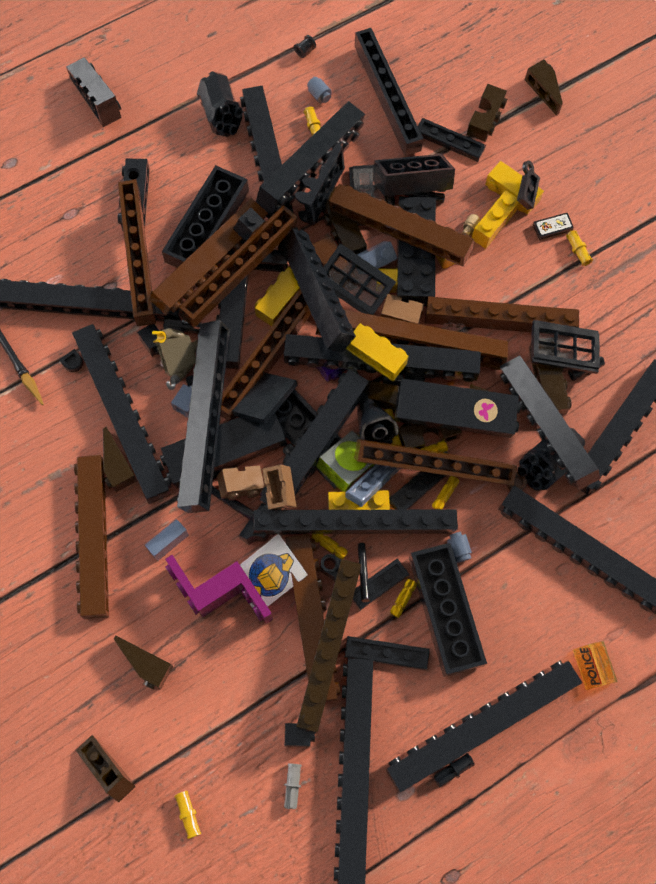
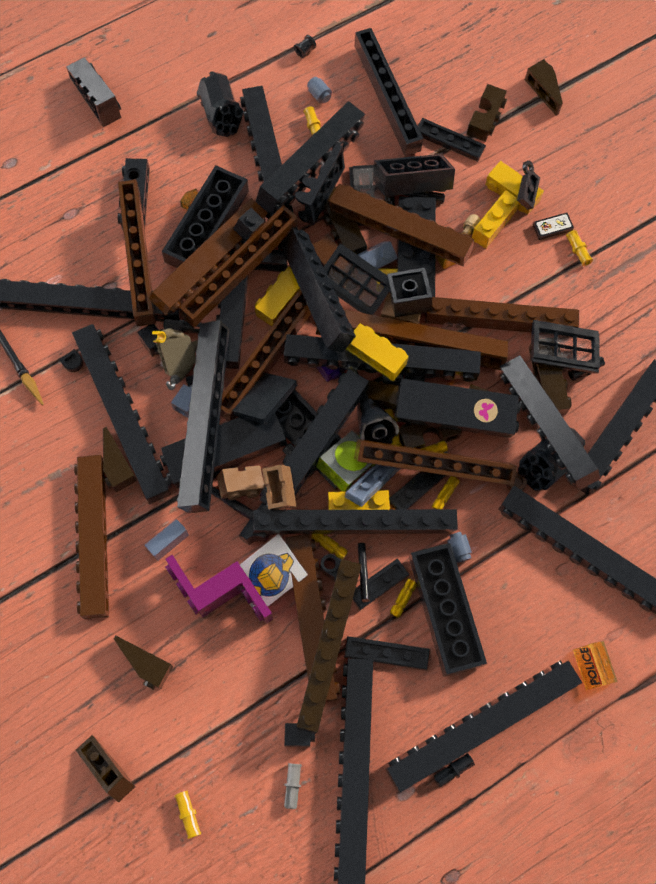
none -> clear yellow piece [180,188,198,210]
none -> black slope [387,268,432,318]

